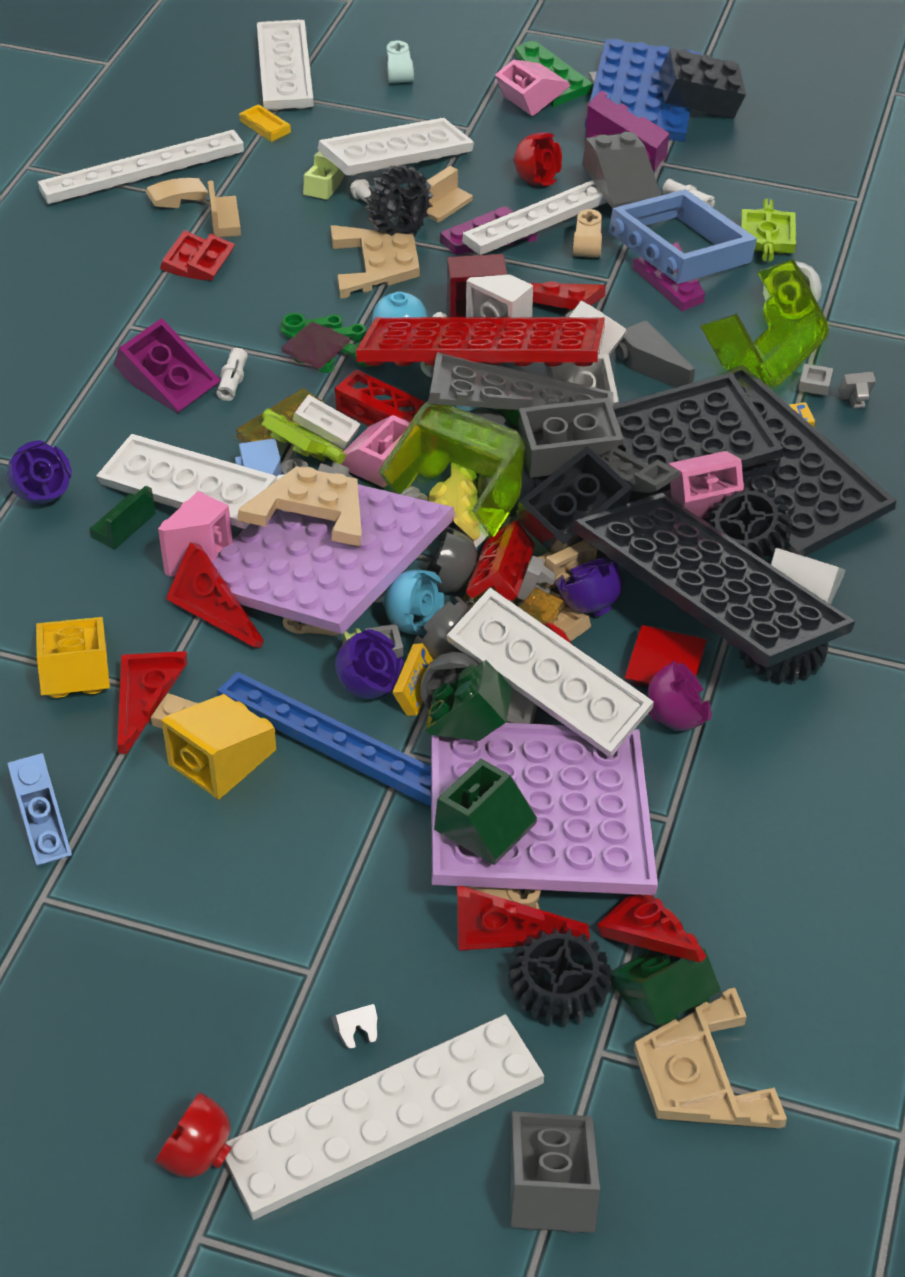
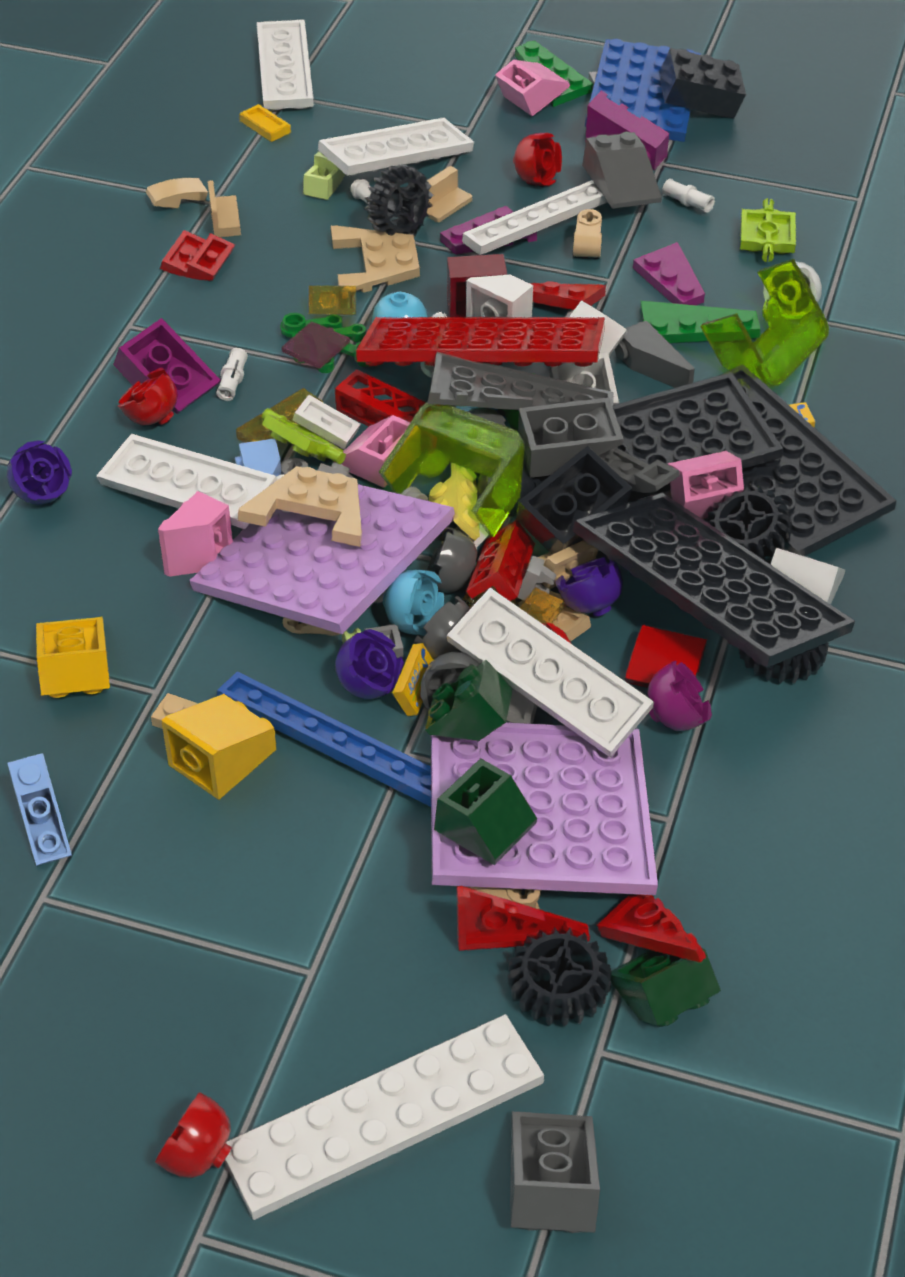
white plate [38,130,244,204] -> none
dark green panel [89,485,156,550] -> none
red wing [117,651,188,754] -> none
red wing [166,542,264,648] -> none
tile [331,1004,378,1049] -> none
light aqua piece [387,41,414,84] -> none
medium blue window [608,189,757,284] -> none
tan wing [634,987,787,1128] -> none
light grey plate [798,363,833,396] -> none
light grey tile [838,372,876,409] -> none
none -> red cylinder [118,368,178,425]
none -> clear yellow slope [309,285,356,315]
none -> green wing [640,301,760,343]

